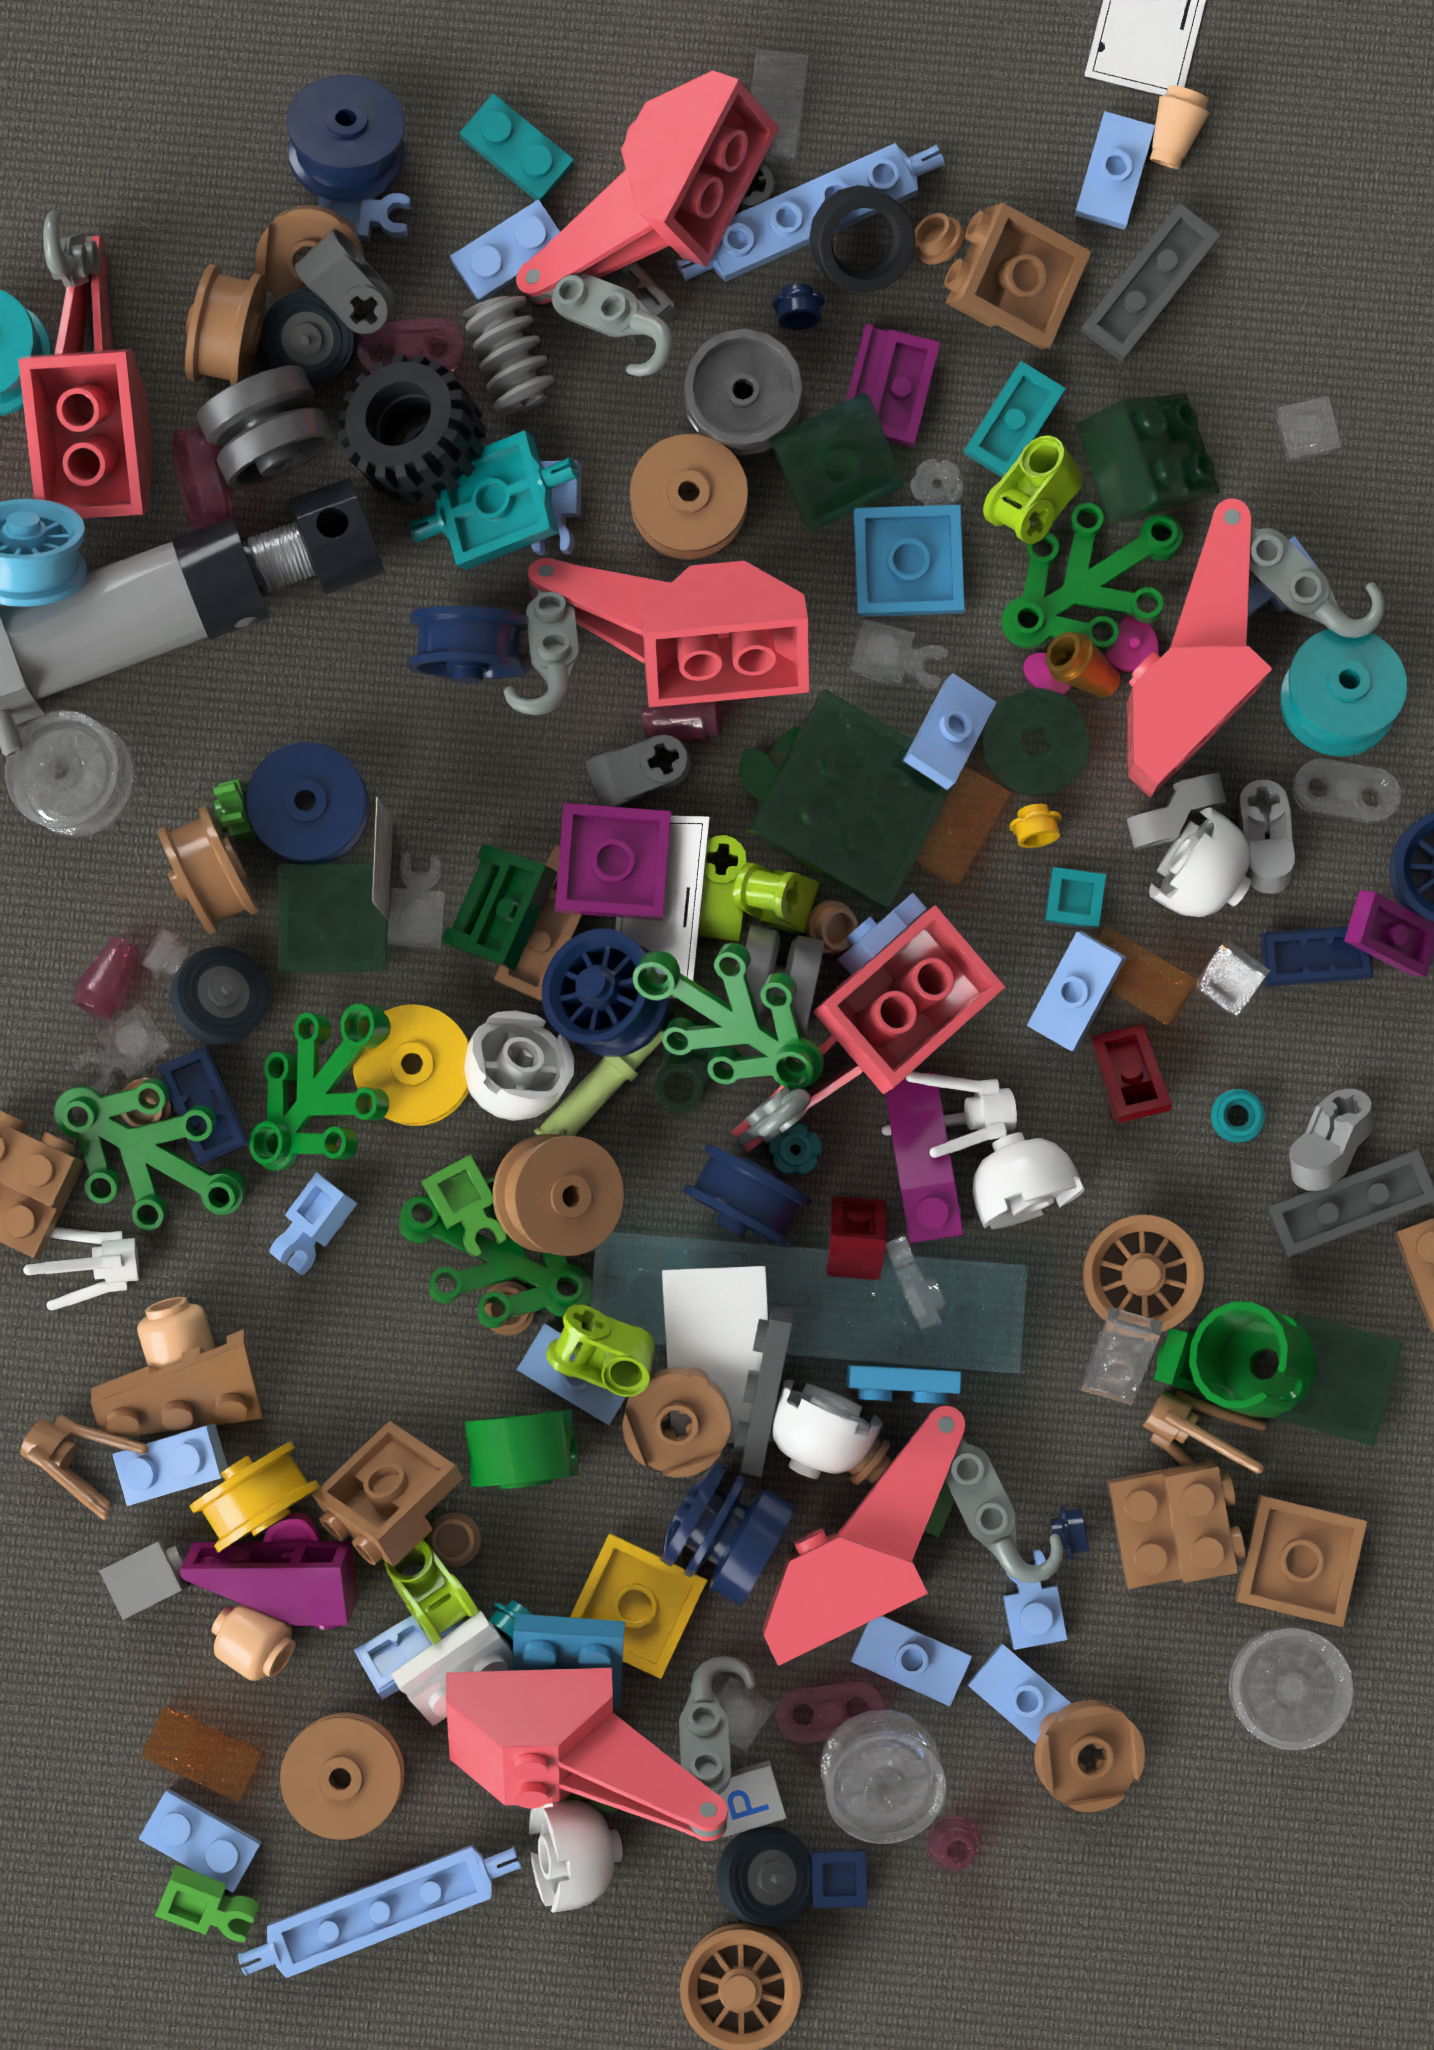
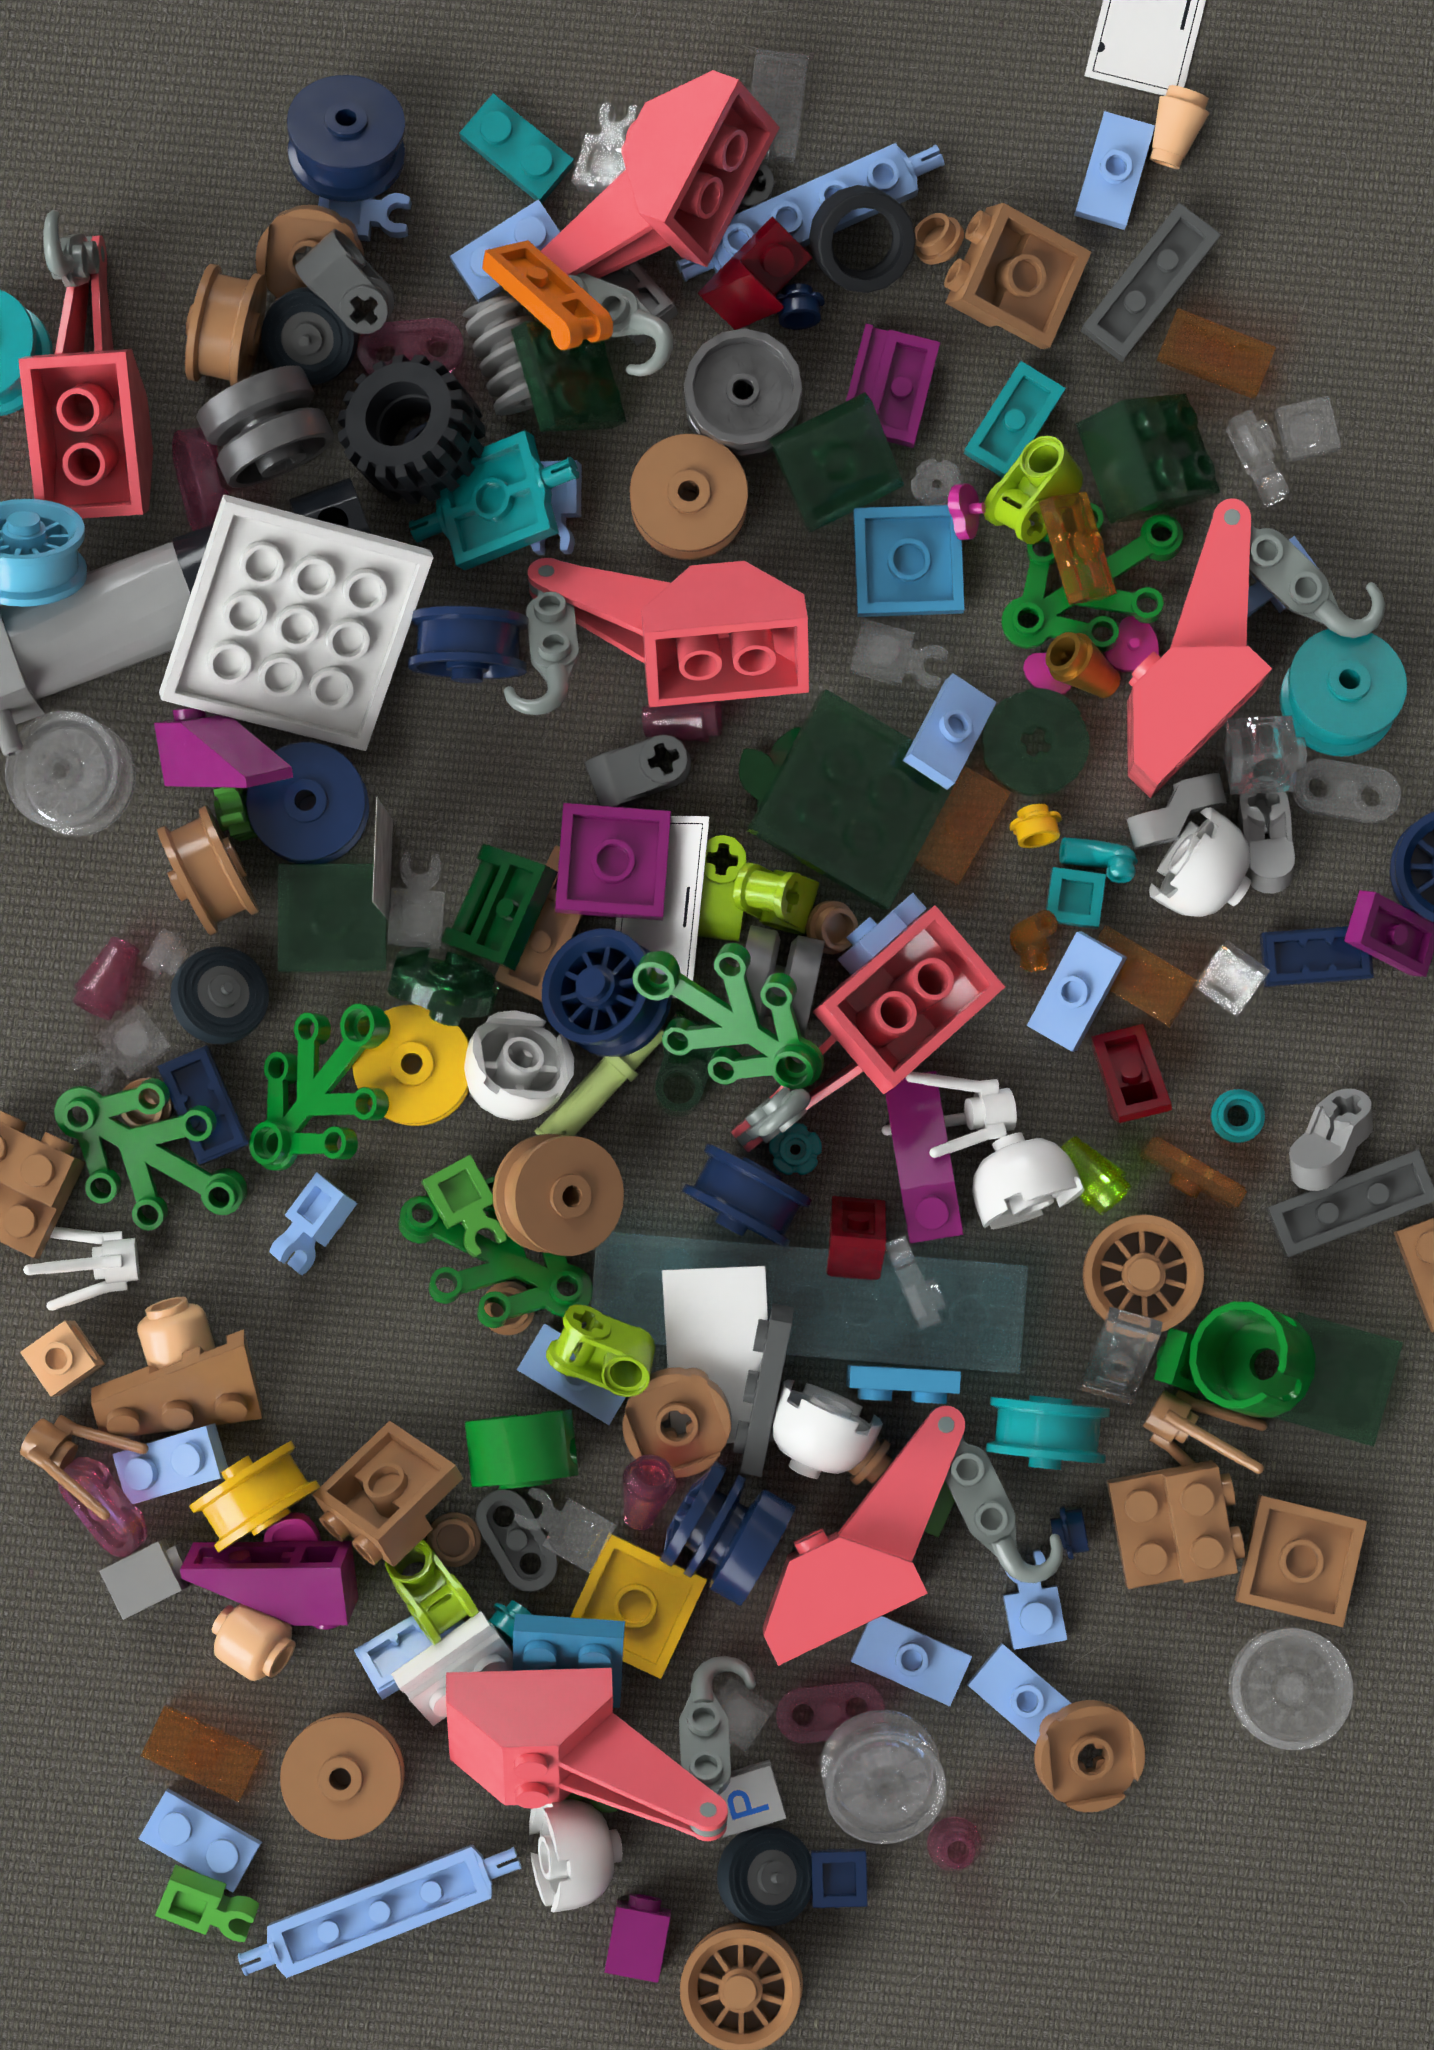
none -> light nougat brick [20,1321,106,1397]
none -> clear pink plate [58,1457,147,1557]
none -> magenta slope [154,706,293,788]
none -> white plate [159,494,434,751]
none -> clear green plate [387,947,499,1026]
none -> dark grey plate [476,1489,558,1592]
none -> orange plate [482,240,613,350]
none -> clear green plate [511,322,627,432]
none -> clear plate [514,1488,617,1574]
none -> clear plate [572,102,640,193]
none -> magenta brick [604,1893,671,1983]
none -> clear pink cone [623,1455,677,1530]
none -> dark red slope [698,216,812,330]
none -> dark pink piece [948,483,986,540]
none -> teal wheel [986,1395,1110,1470]
none -> clear orange arm [1010,910,1058,972]
none -> clear orange plate [1039,492,1117,605]
none -> teal arm [1059,837,1138,883]
none -> clear neon green cone [1061,1135,1132,1216]
none -> clear orange plate [1138,1136,1247,1209]
none -> clear orange plate [1156,308,1276,400]
none -> clear brick [1224,716,1307,795]
none -> clear plate [1225,409,1290,508]

